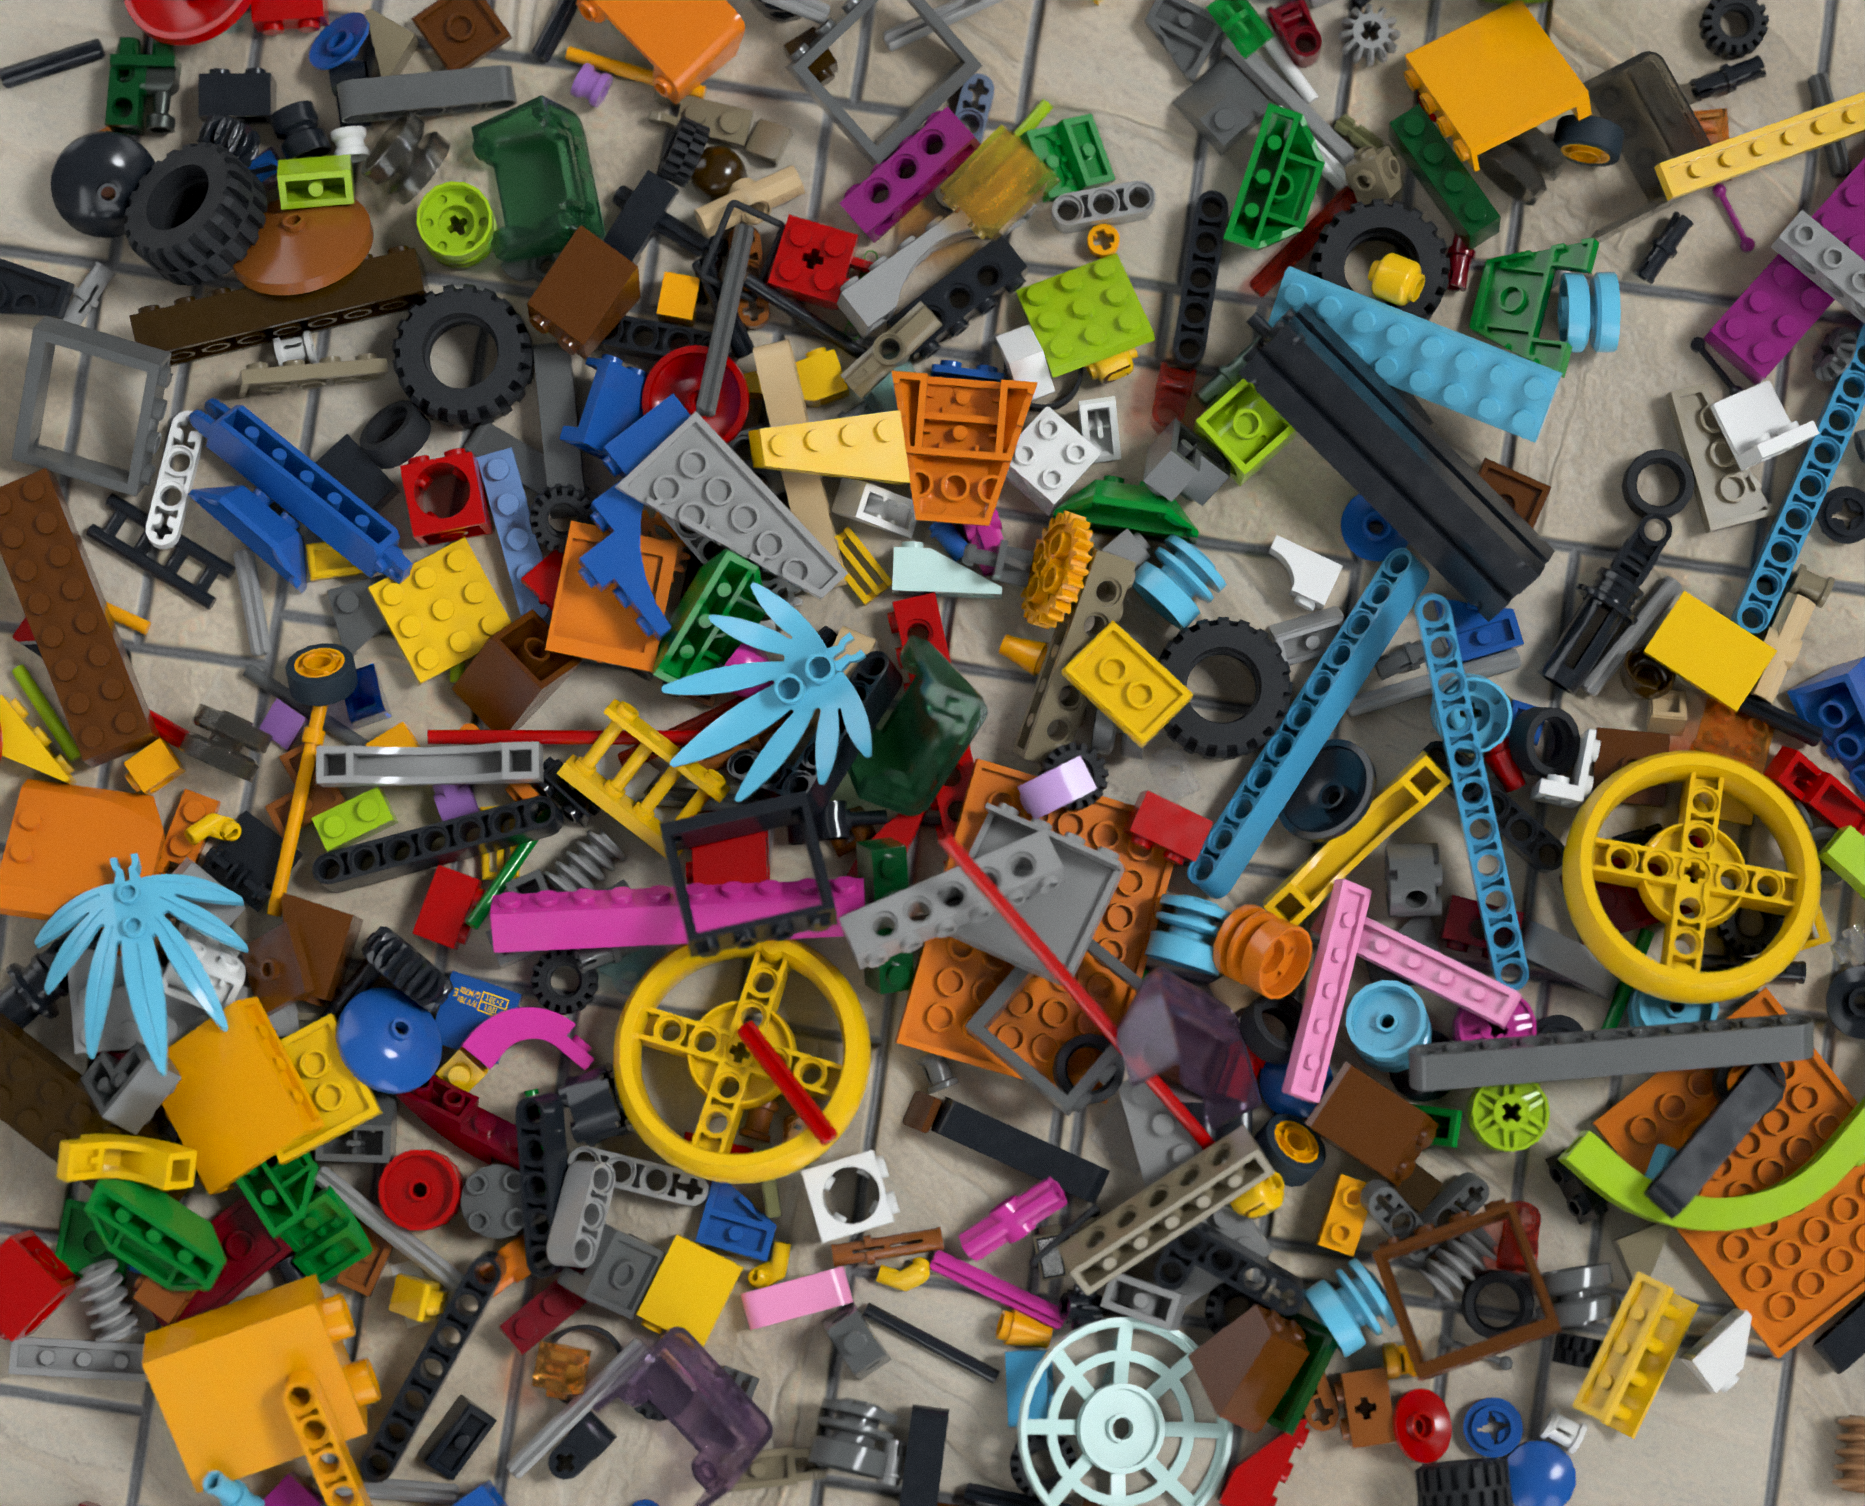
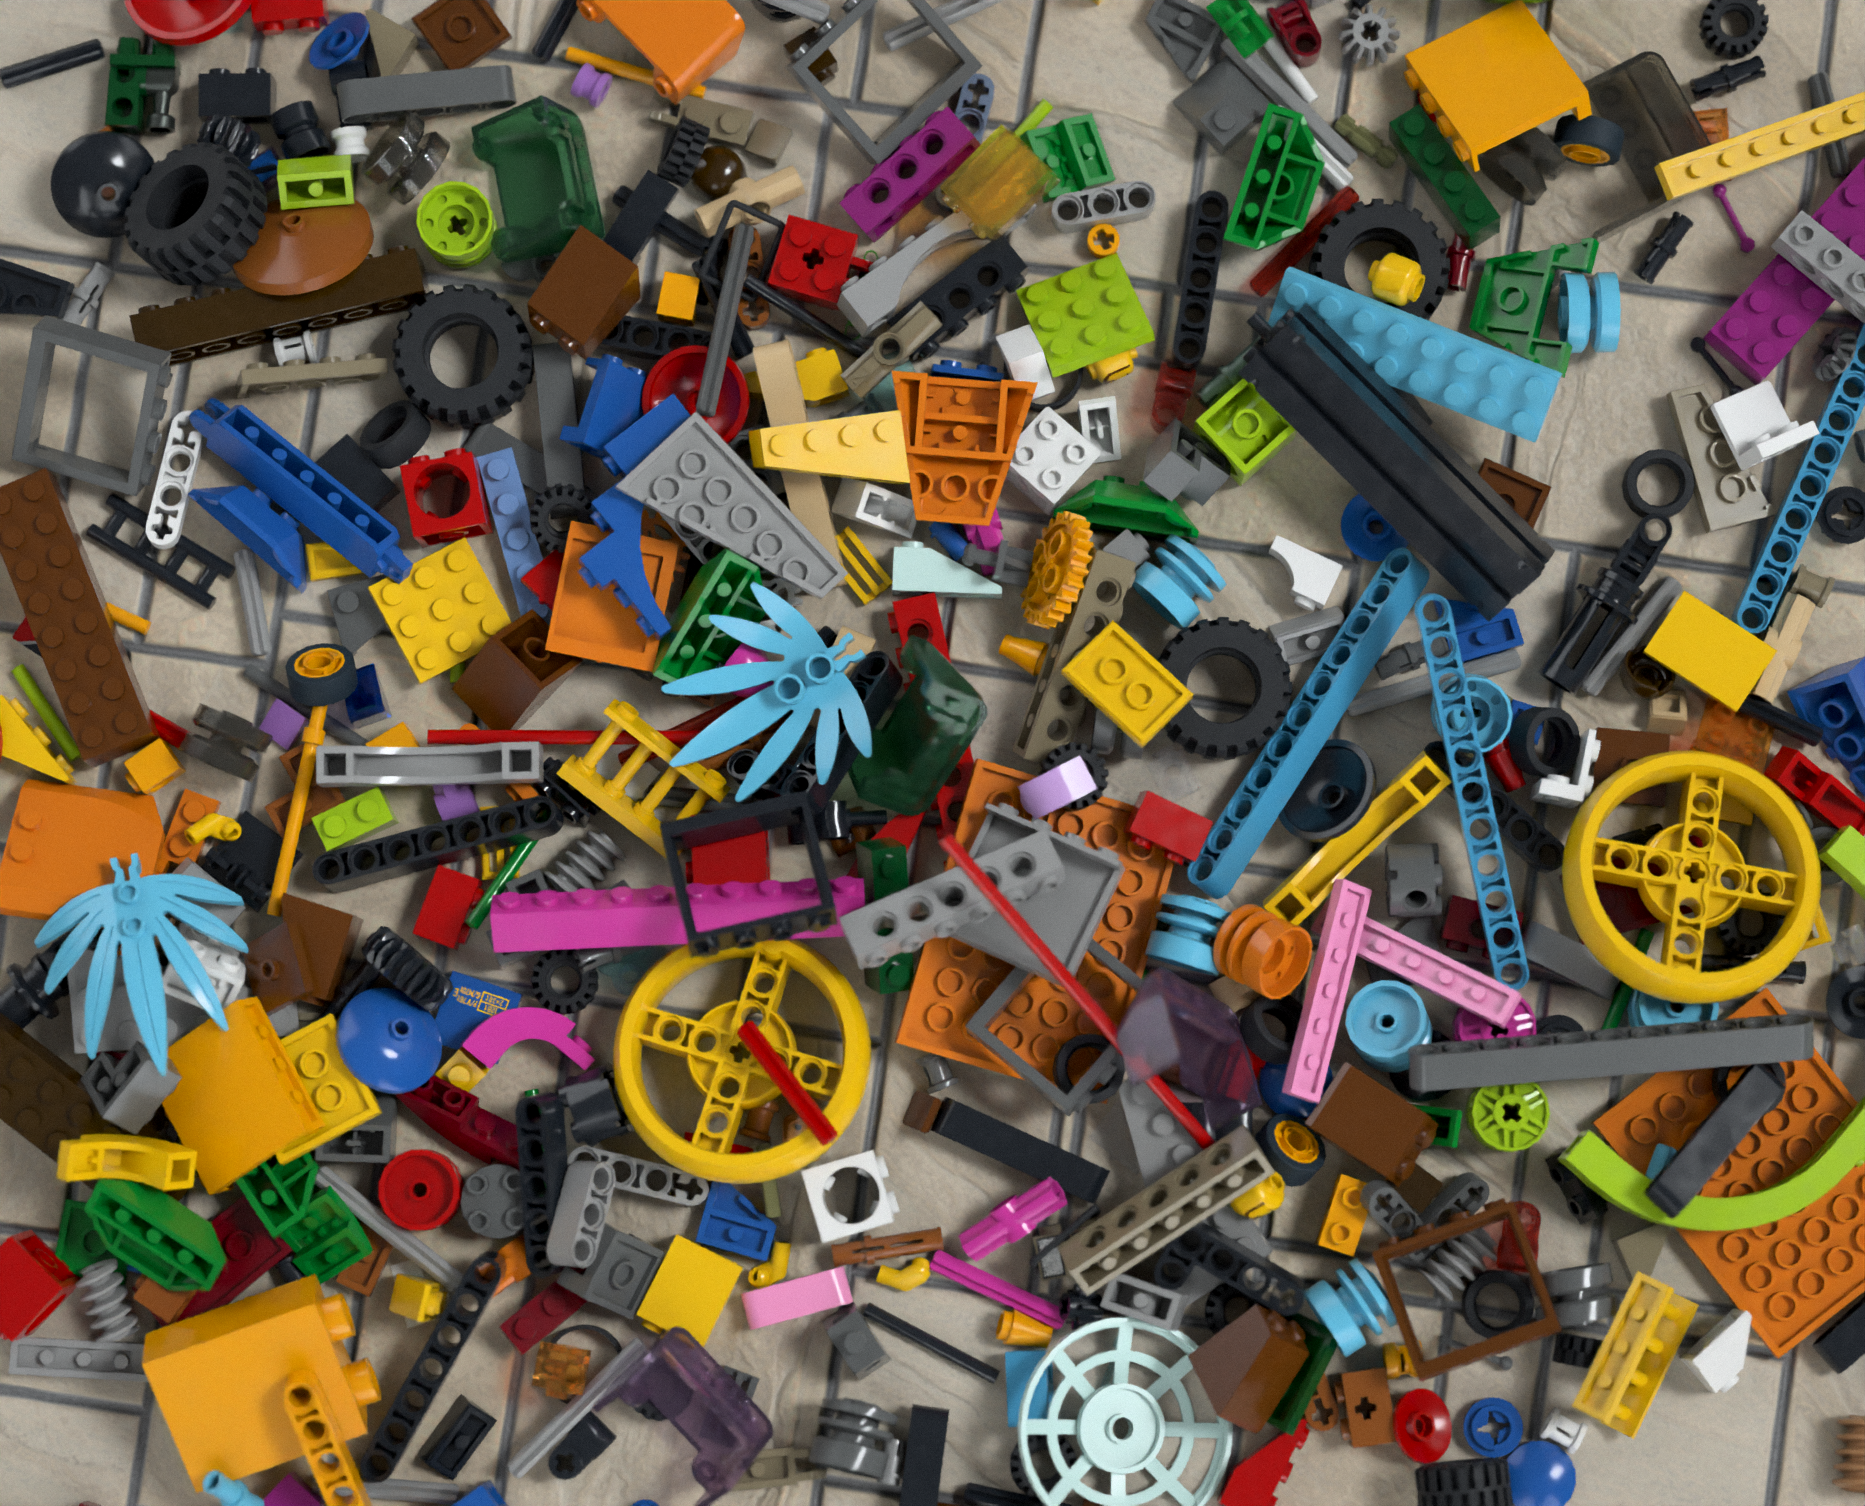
dark tan brick [1344,145,1404,205] -> none

